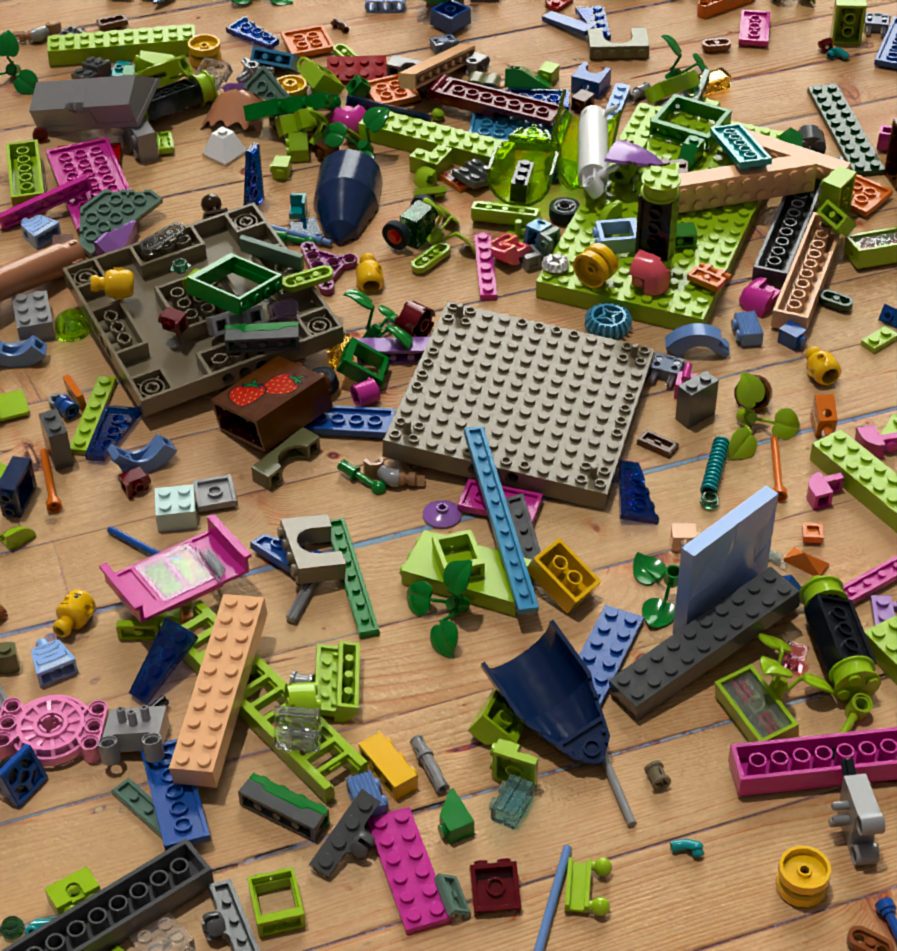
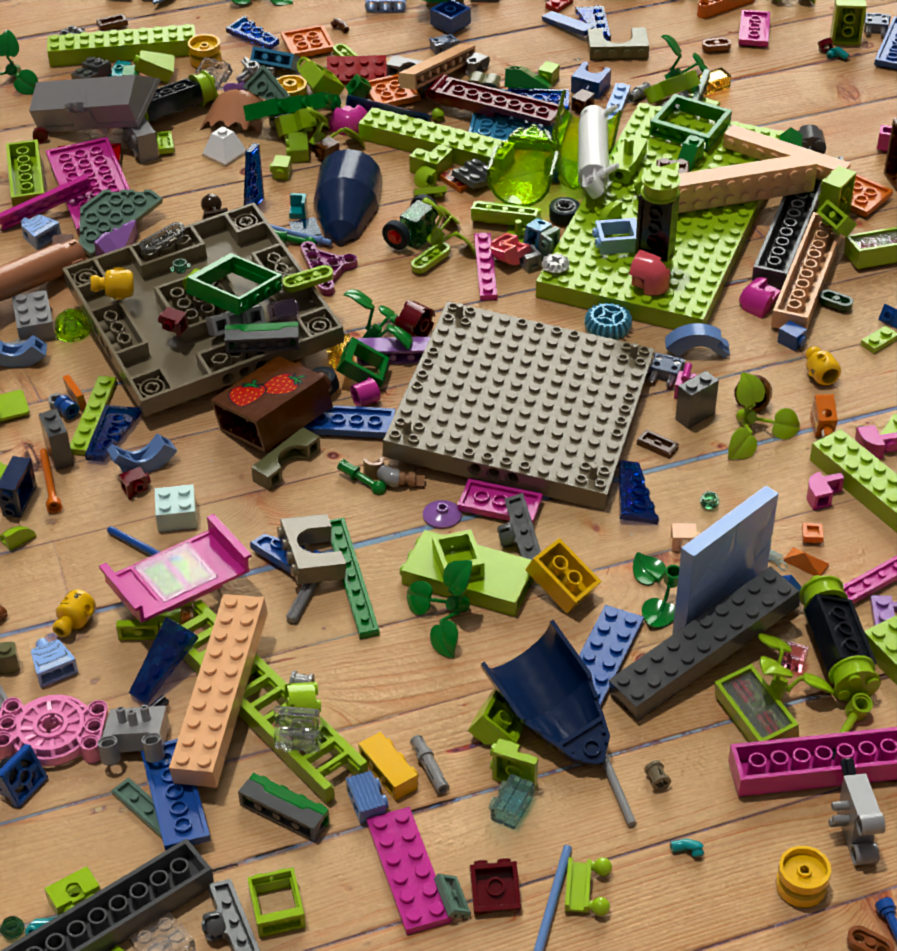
piece [12,22,62,43] -> none
lime piece [134,54,194,88] -> none
light grey plate [193,474,237,512] -> none
light aqua piece [195,546,226,581] -> none
sand green tile [239,235,304,271] -> none
dark grey plate [309,789,381,879] -> none
lime brick [314,640,360,722] -> none
green plant [322,107,389,161] -> none
yellow piece [356,253,384,293] -> none
green slope [438,788,474,845] -> none
dark azure plate [464,426,539,615] -> none
brick [509,160,534,203] -> none
yellow wheel [573,243,618,288] -> none
medium lavender brick [604,140,664,167] -> none
bright green brick [675,222,698,248] -> none
orange plate [687,262,732,292] -> none
teal piece [700,436,730,498] -> none
teal plate [710,123,772,170] -> none
medium blue brick [731,310,764,347] -> none
orange piece [770,436,788,503] -> none
plate [807,84,885,177] -> none

